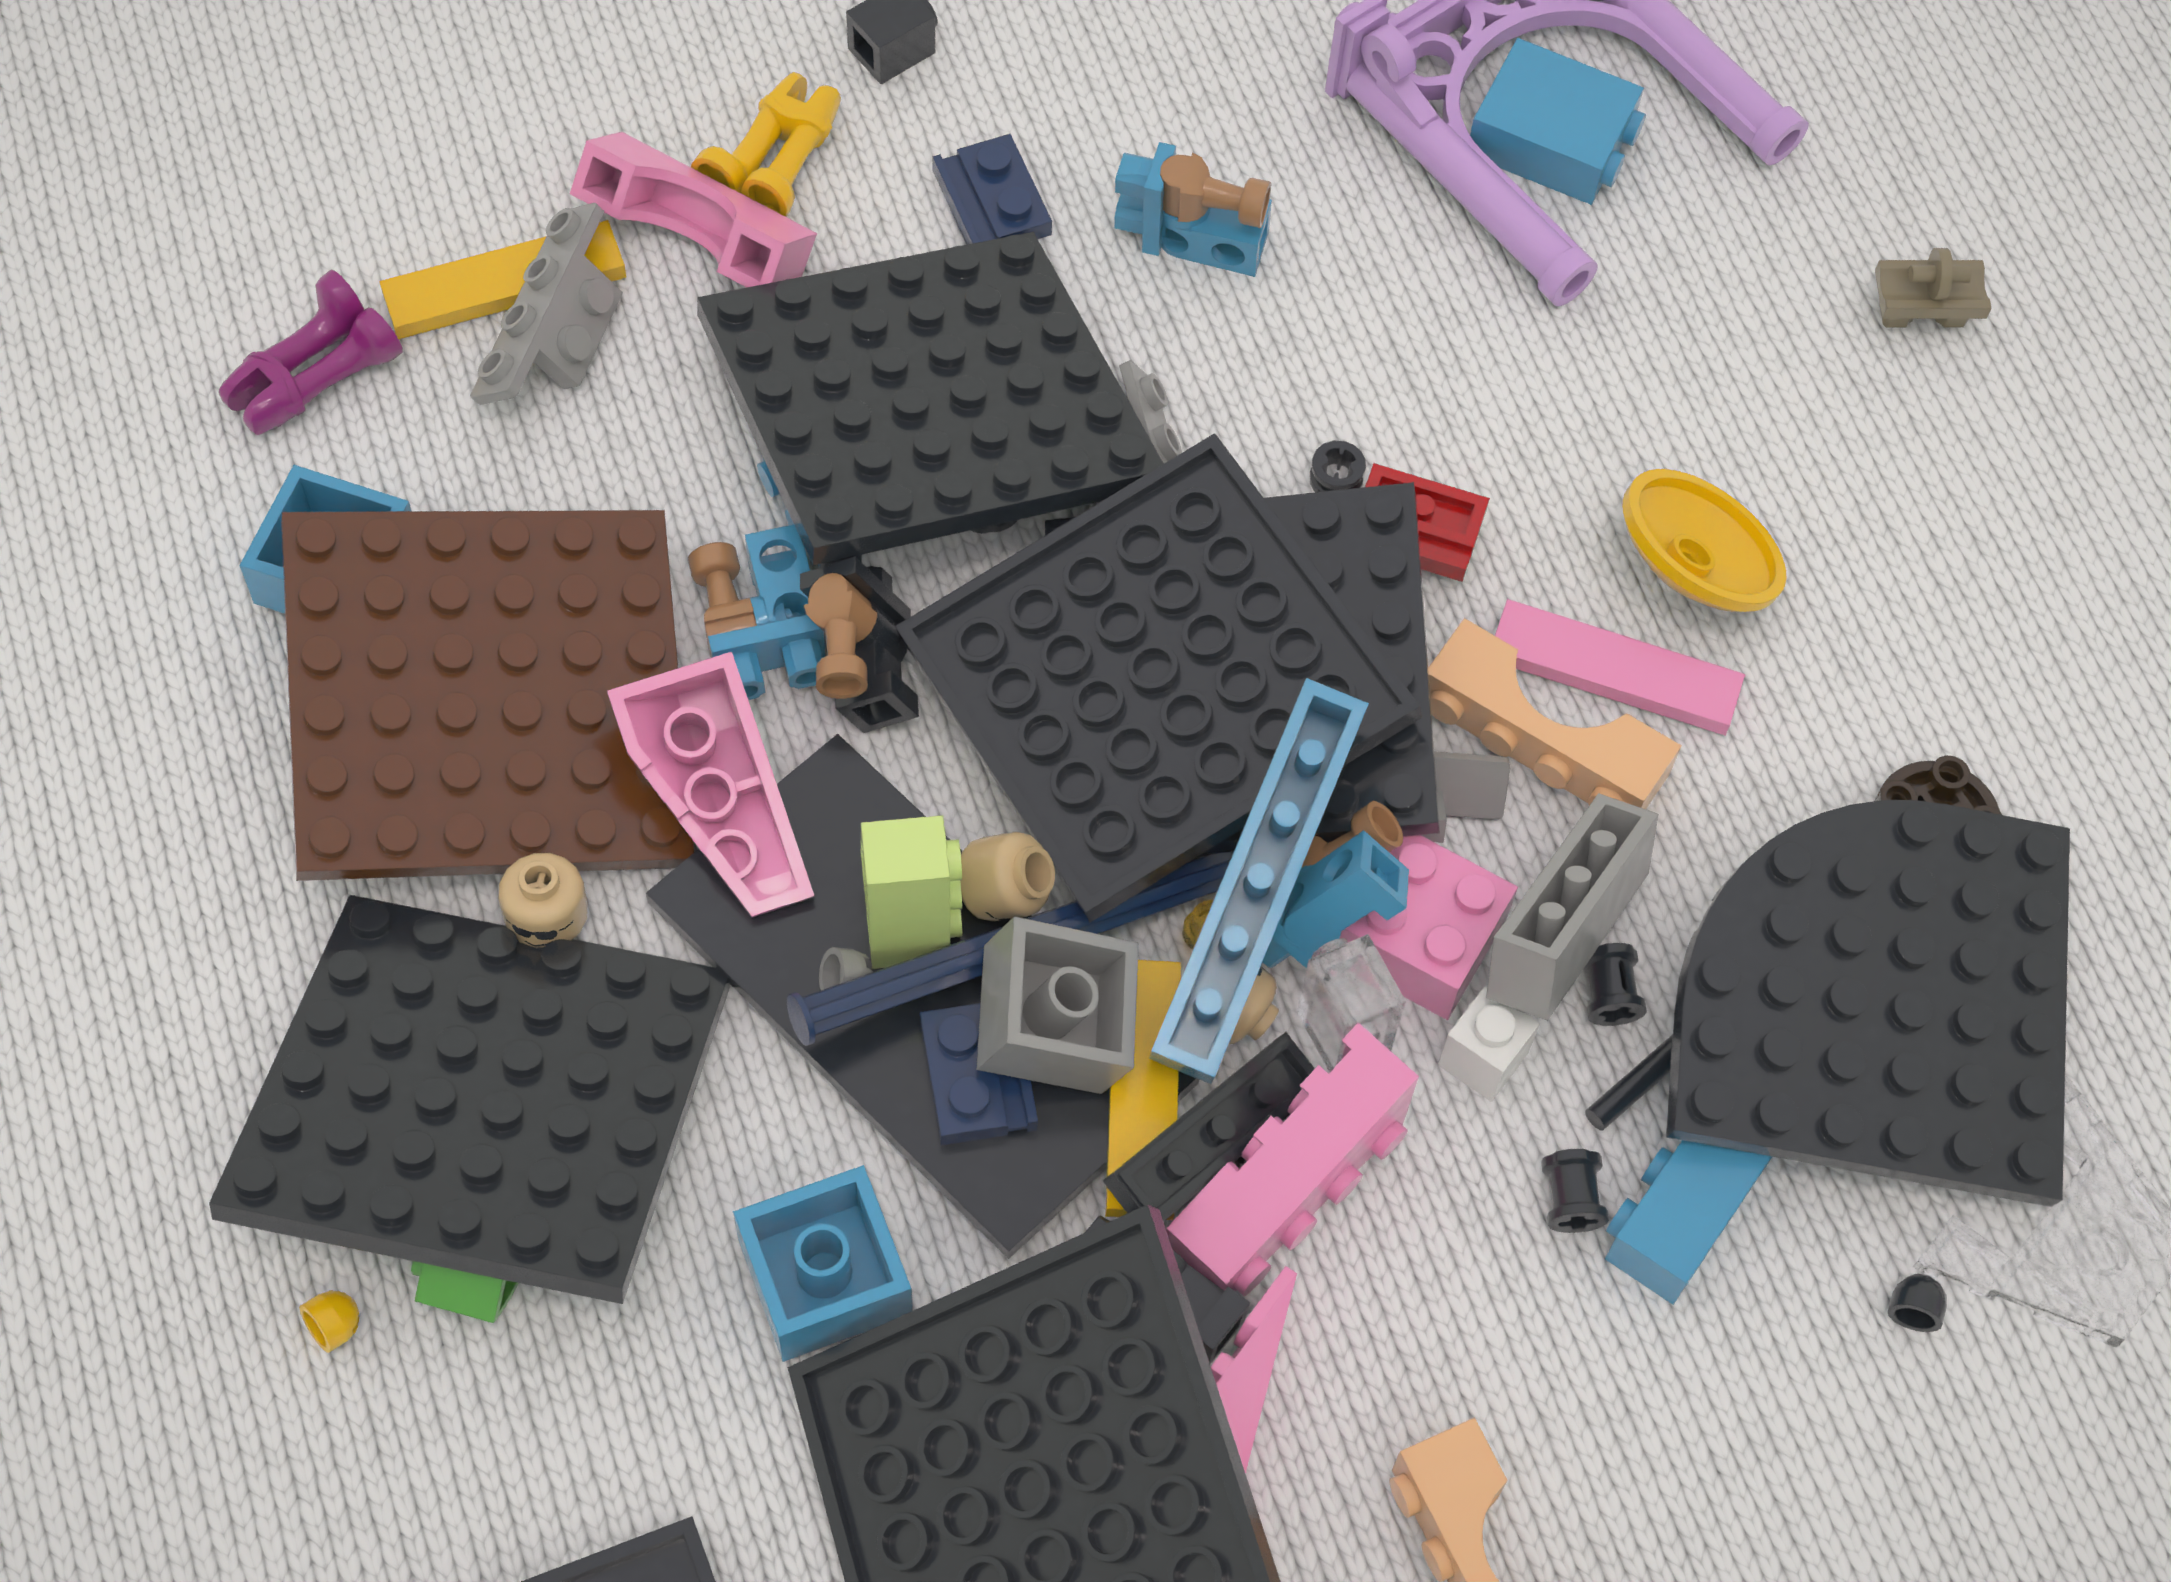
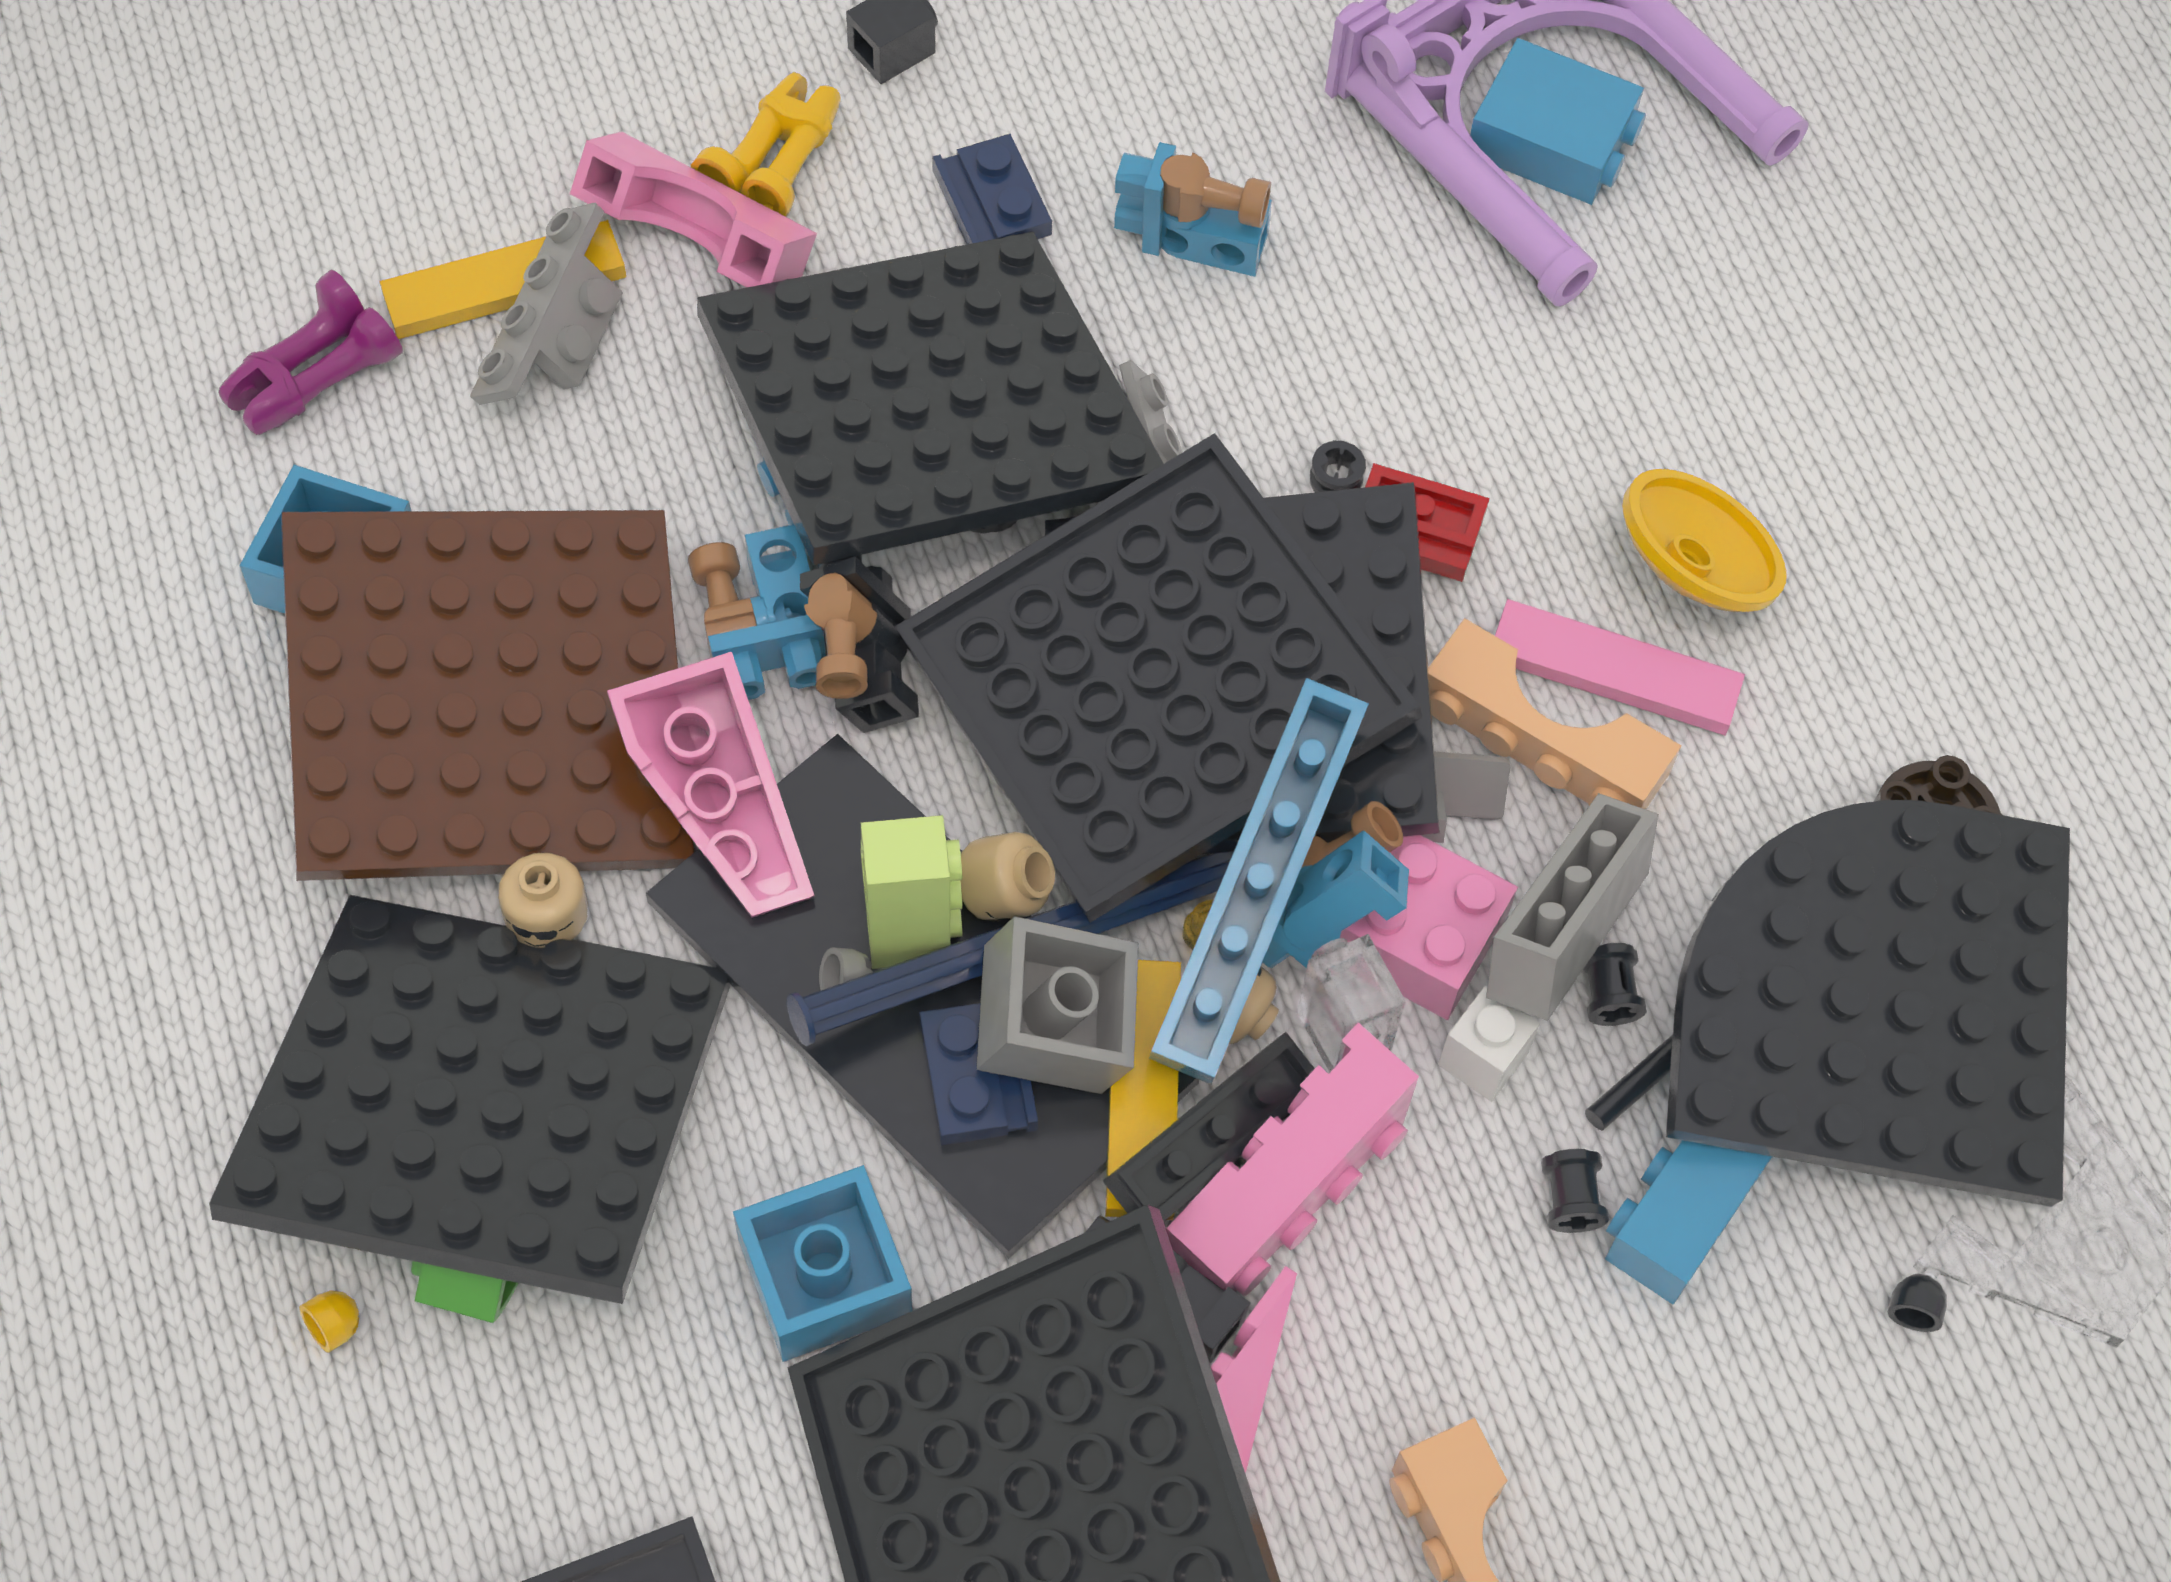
dark tan hips [1875,248,1992,328] -> none

